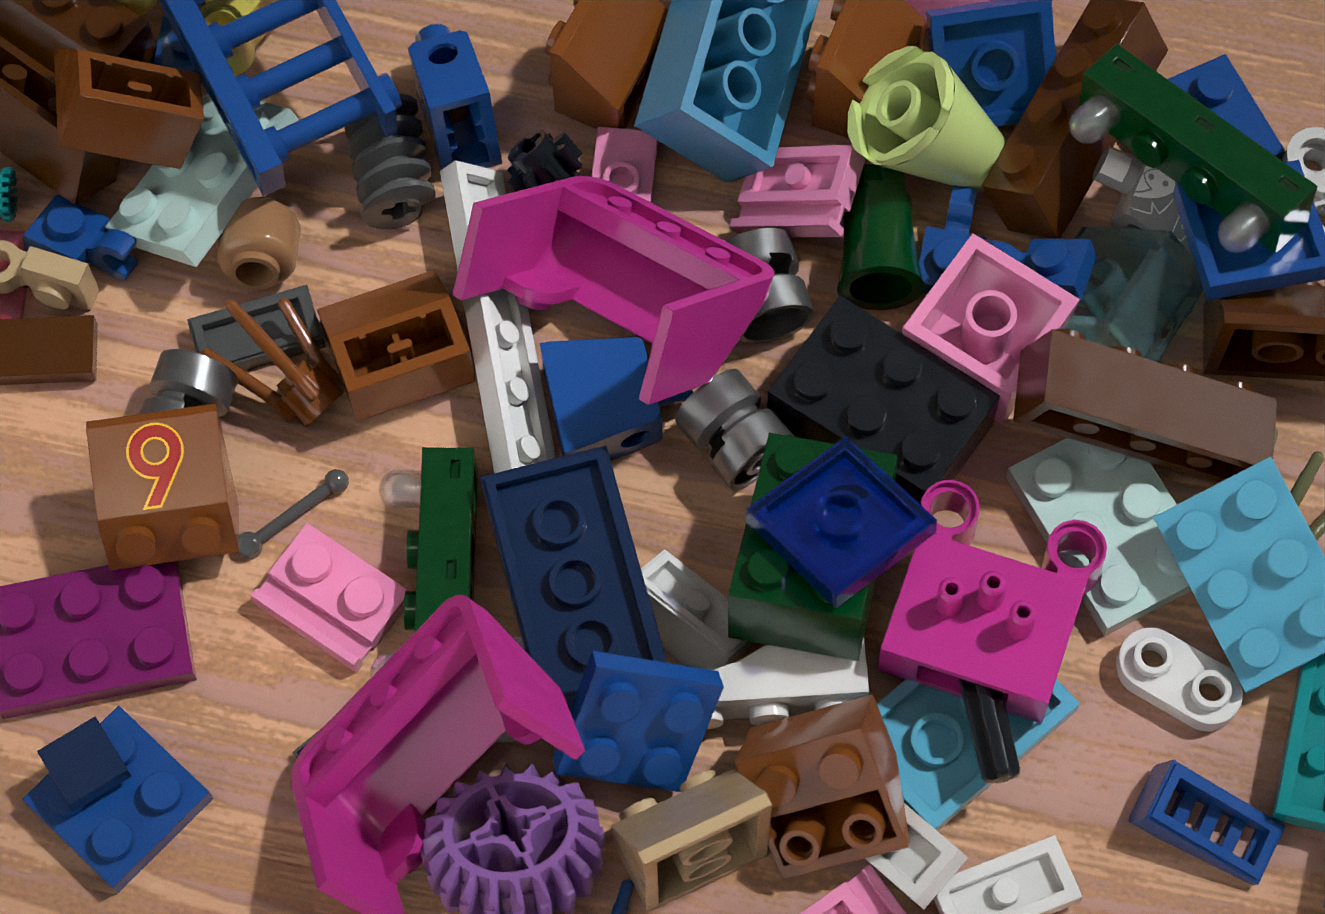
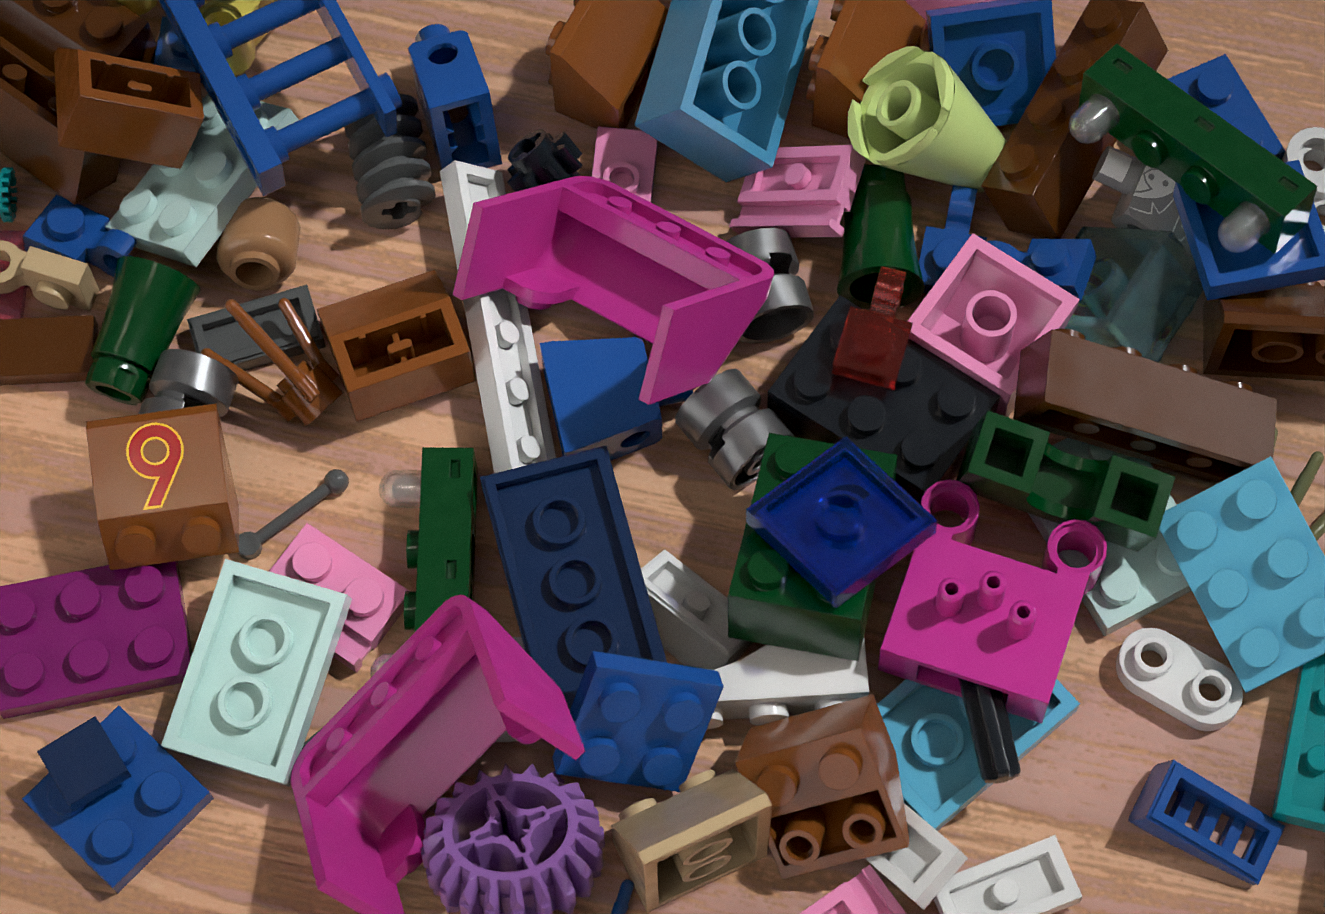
none -> dark green plant [85,256,200,406]
none -> light aqua plate [161,559,352,787]
none -> clear red plate [832,266,913,390]
none -> dark green arch [956,410,1175,552]

